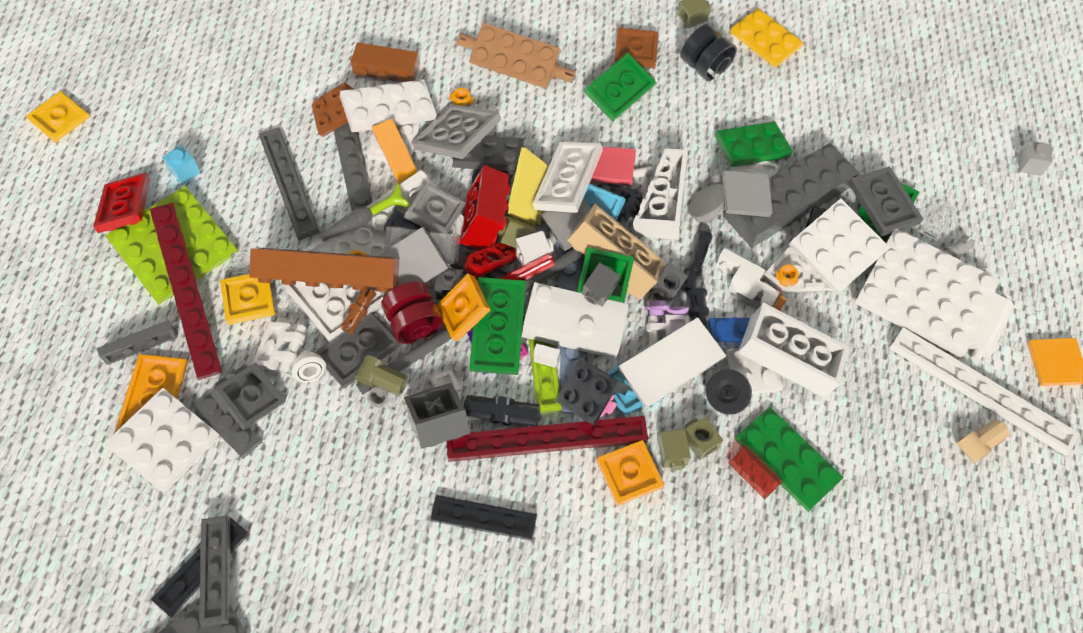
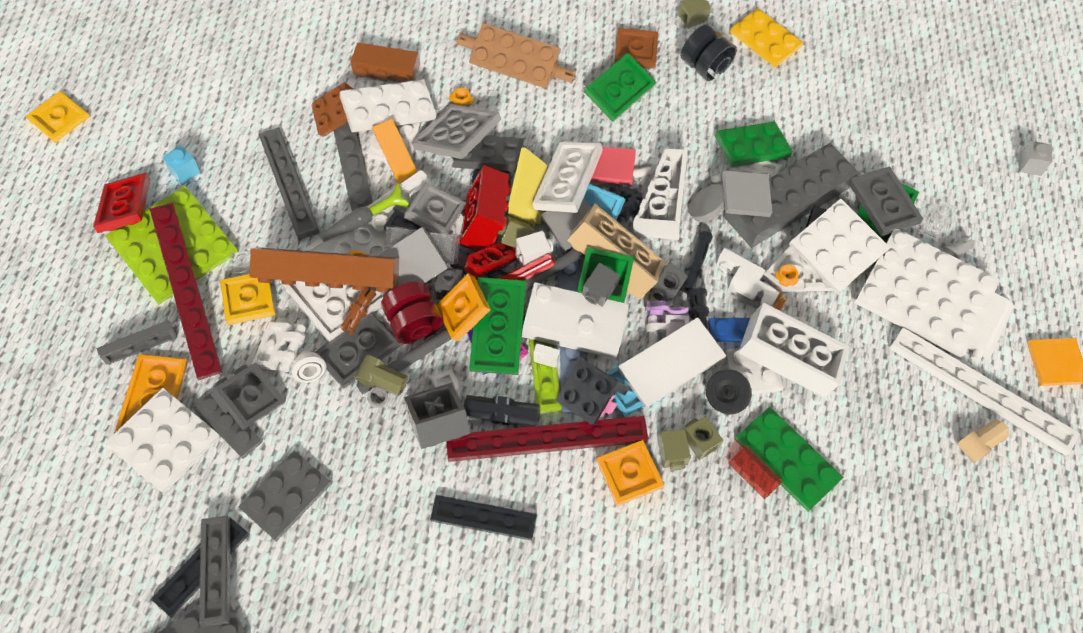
none -> dark grey plate [238,450,332,542]

